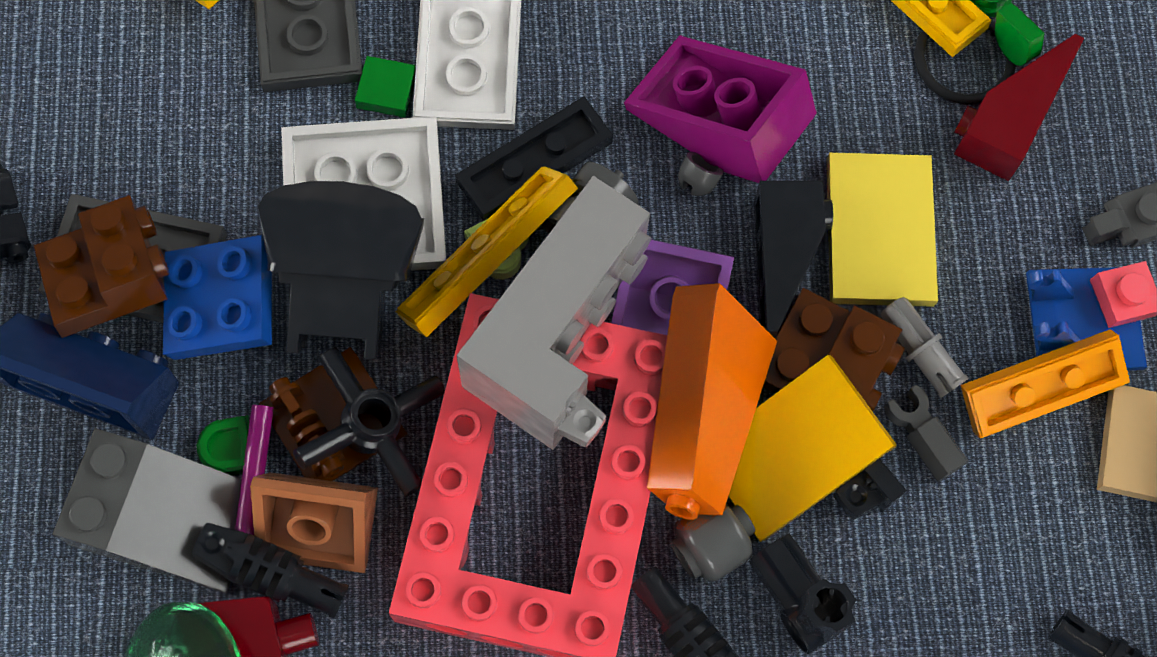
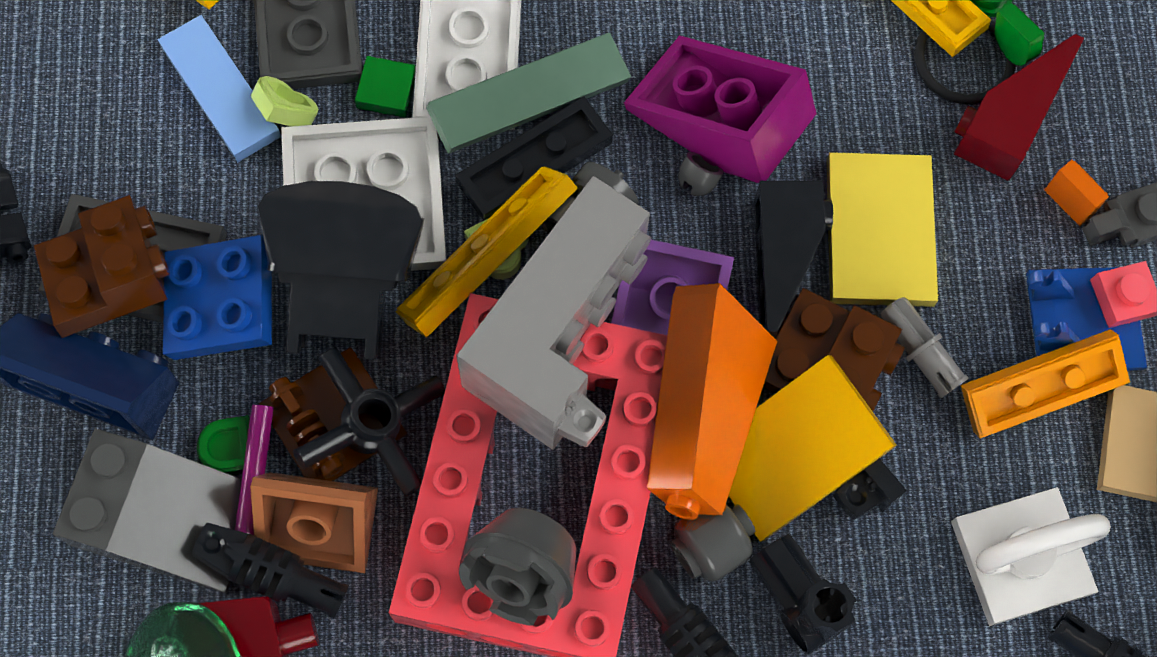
dark grey bar [884,385,969,482] -> none
none -> light blue tile [157,15,281,163]
none -> yellowish green tile [251,76,319,126]
none -> sand green tile [426,32,631,154]
none -> dark grey cone [459,508,576,625]
none -> white tile [951,487,1111,626]
none -> orange tile [1044,160,1109,226]

